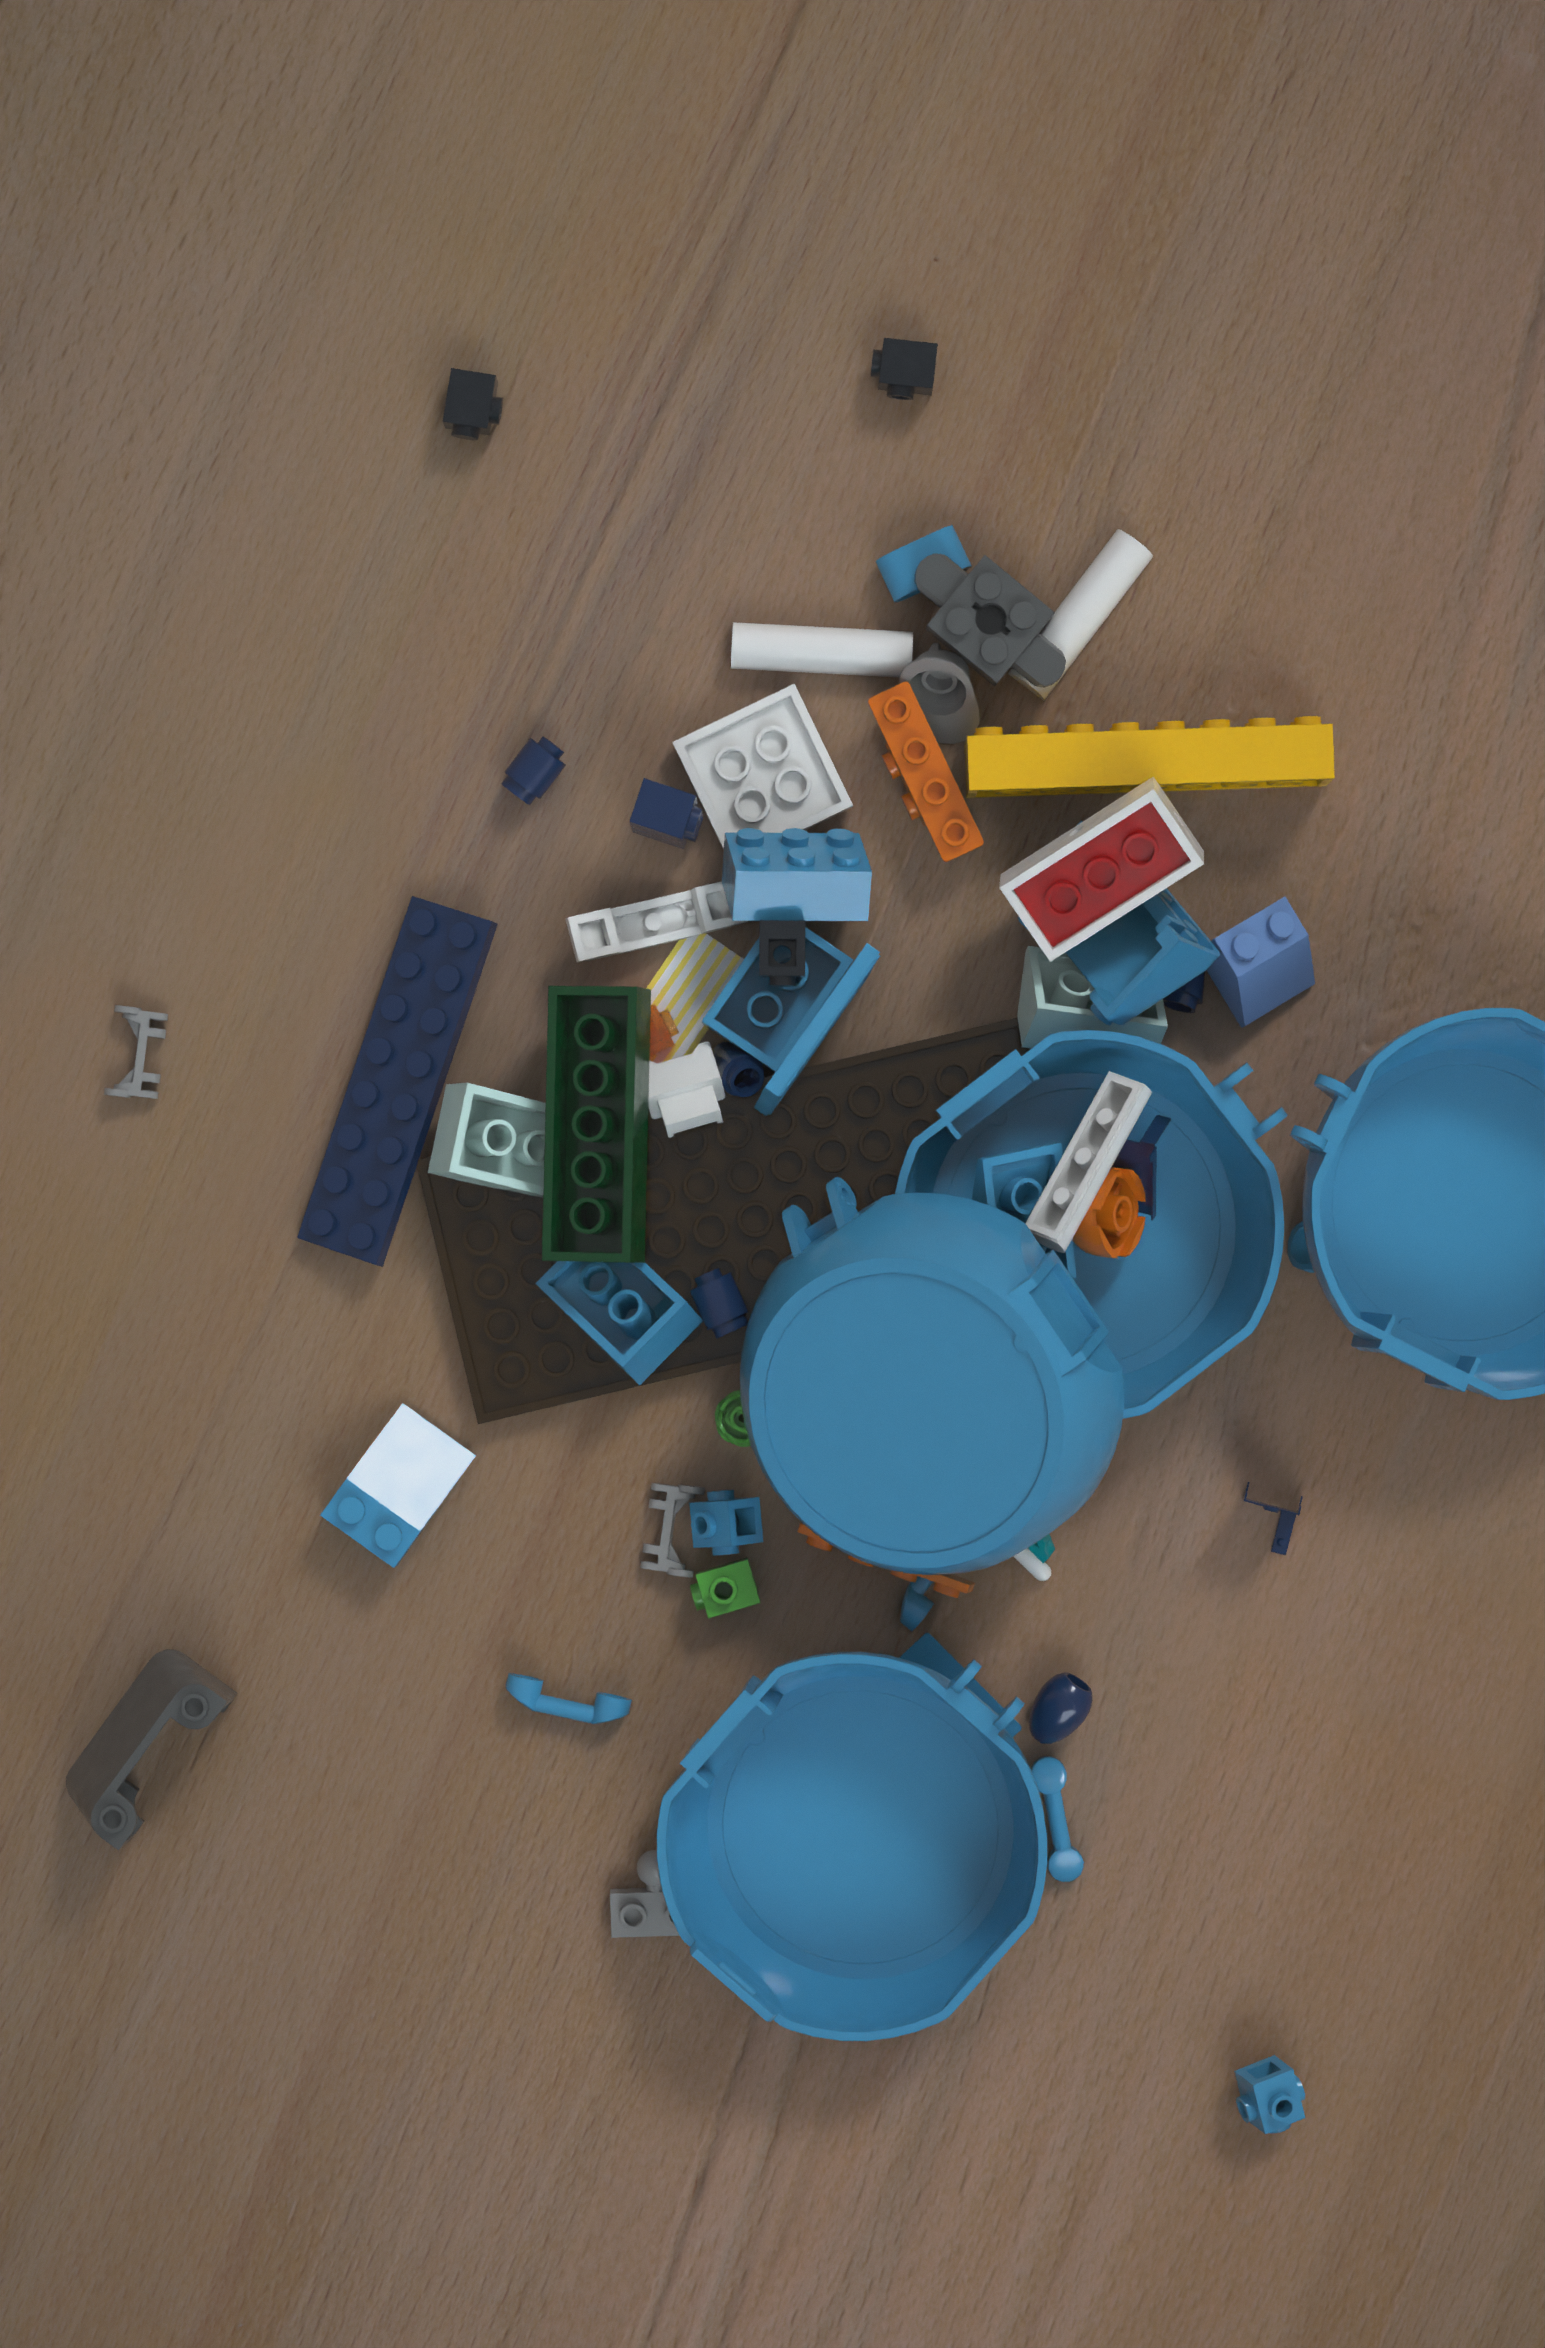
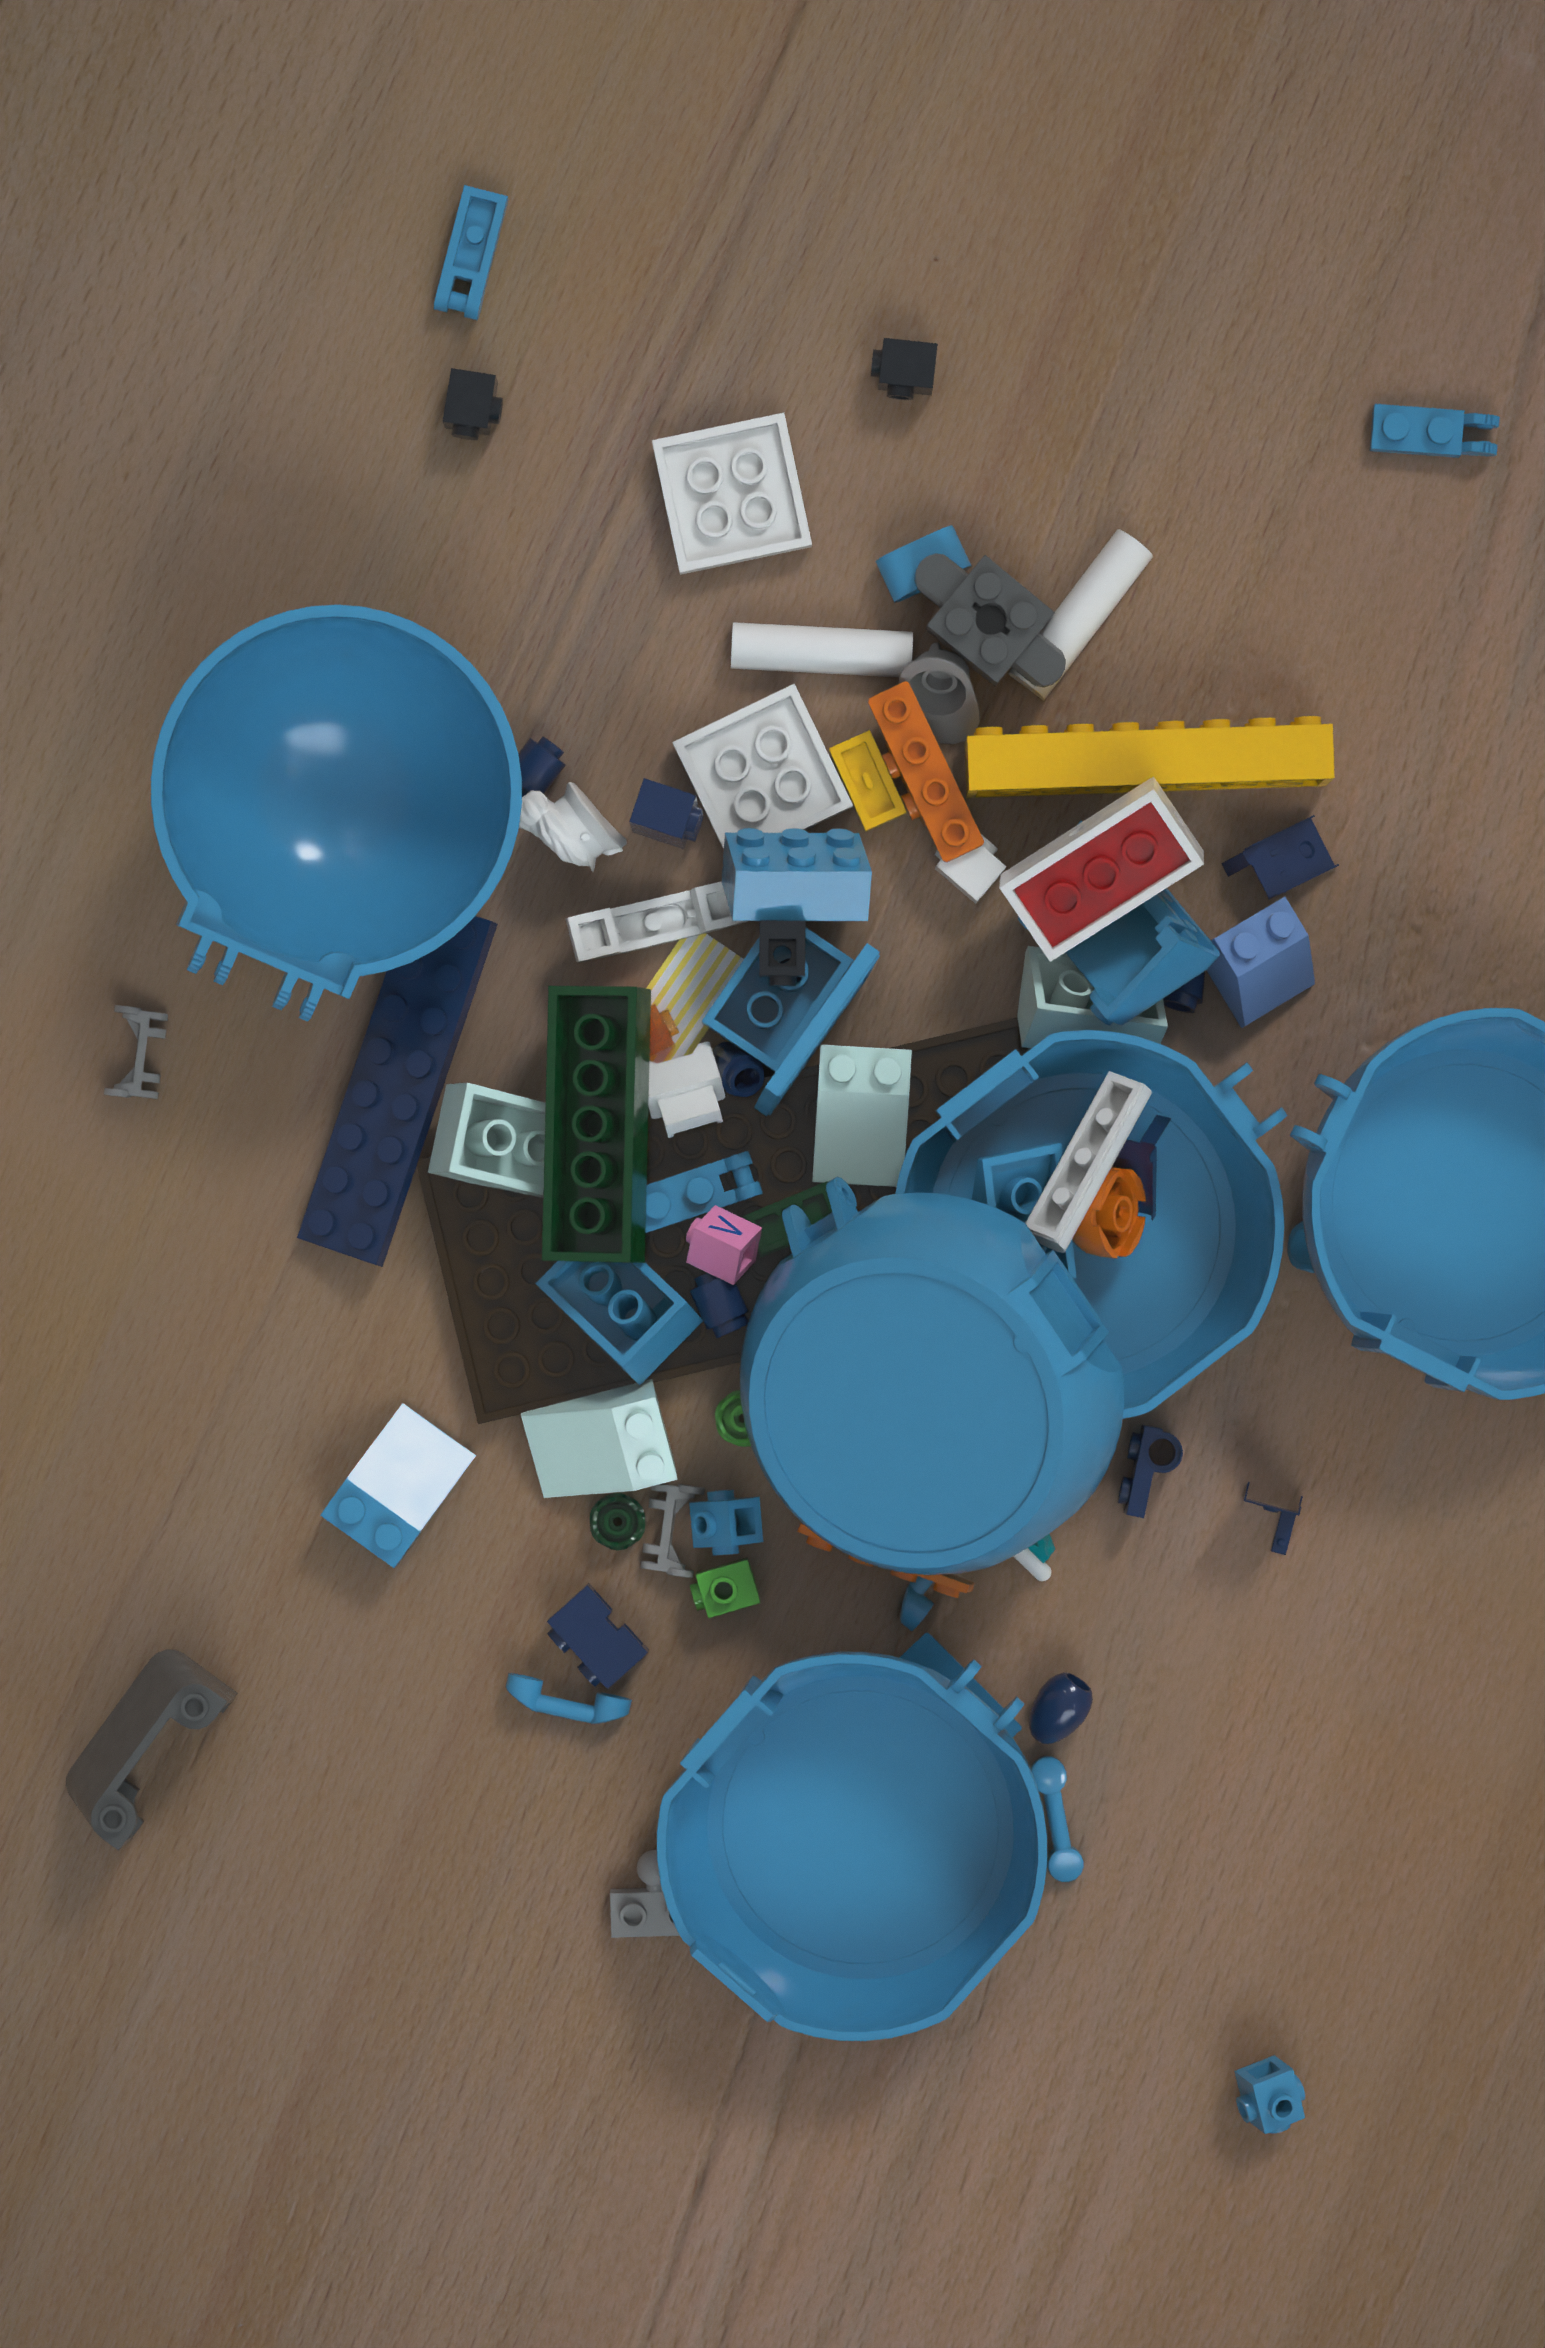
none -> dark azure windscreen [151,605,522,1022]
none -> dark azure plate [434,185,509,320]
none -> white piece [519,782,627,872]
none -> light aqua slope [521,1379,678,1498]
none -> dark blue brick [547,1583,649,1689]
none -> dark green plate [590,1493,645,1551]
none -> dark azure plate [645,1151,763,1233]
none -> white plate [652,413,812,575]
none -> bright pink brick [686,1205,762,1285]
none -> dark green plate [743,1181,832,1258]
none -> light aqua slope [812,1045,912,1187]
none -> yellow plate [829,730,907,832]
none -> white brick [934,834,1007,904]
none -> dark blue plate [1118,1424,1183,1518]
none -> dark blue piece [1221,815,1339,900]
none -> dark azure hinge [1370,404,1500,458]

